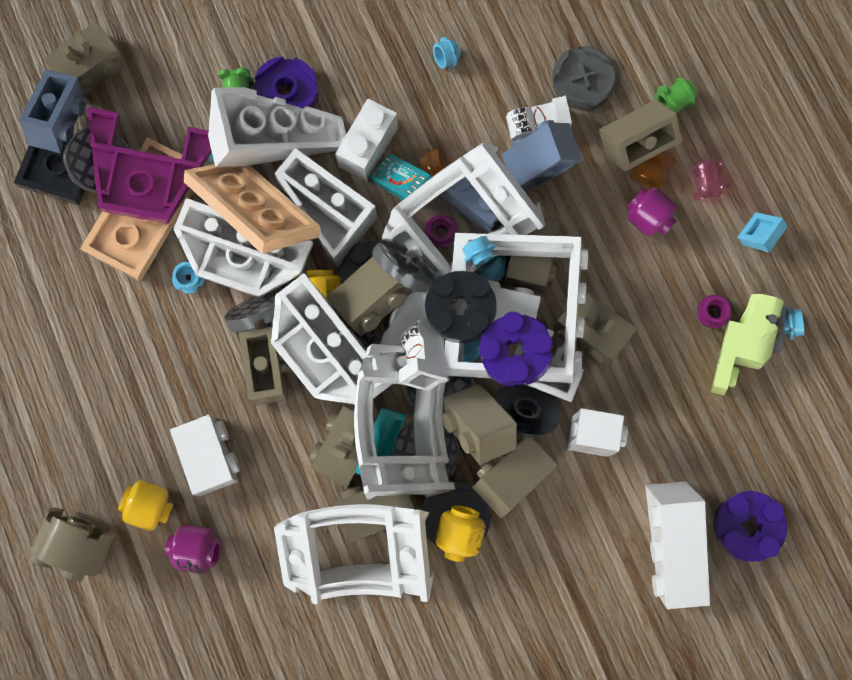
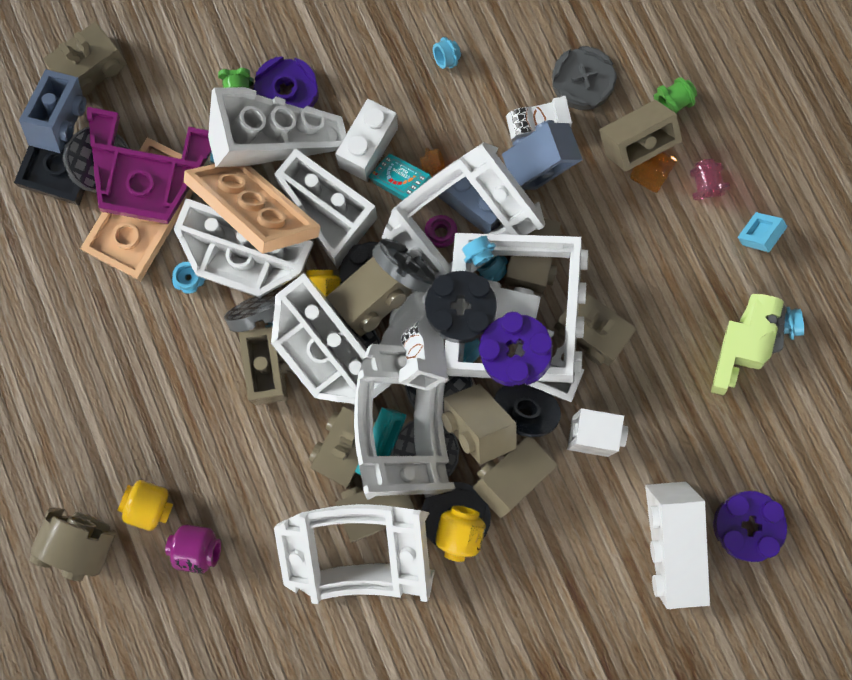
white brick [170,414,240,496] -> none
magenta head [626,187,677,237] -> none
magenta plate [697,295,732,329] -> none

